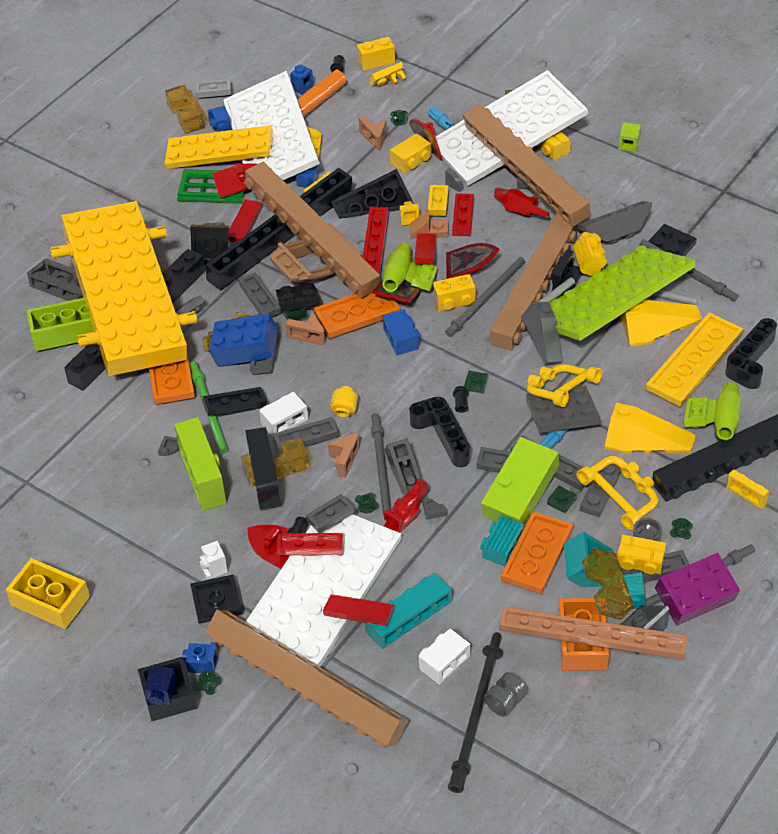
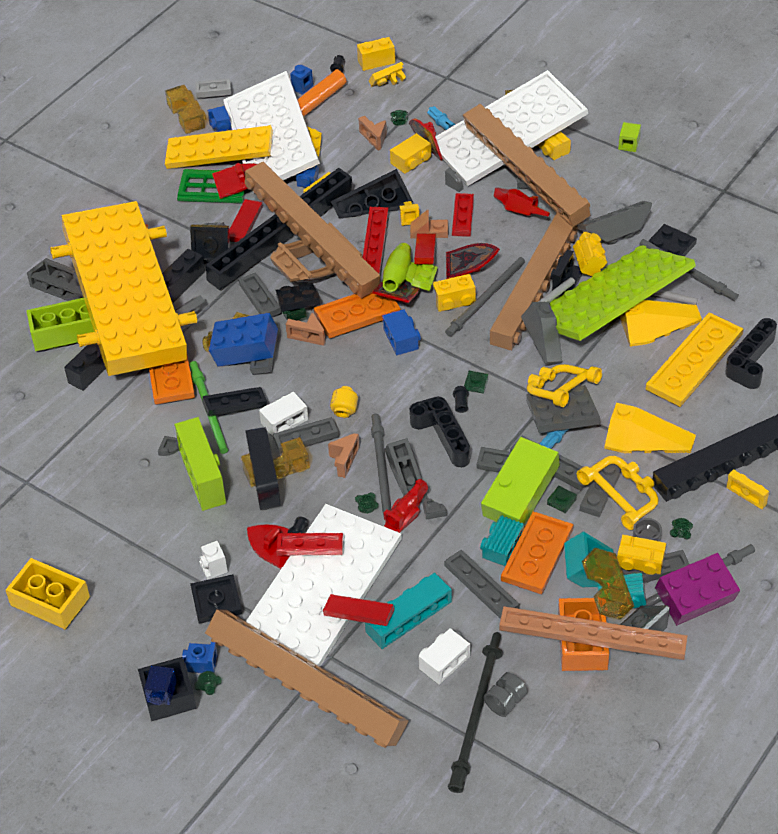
dark grey plate [306,494,354,533] -> none
yellow plate [428,185,448,216] -> none
lime plate [684,382,742,440] -> none
none -> dark grey plate [444,550,520,619]

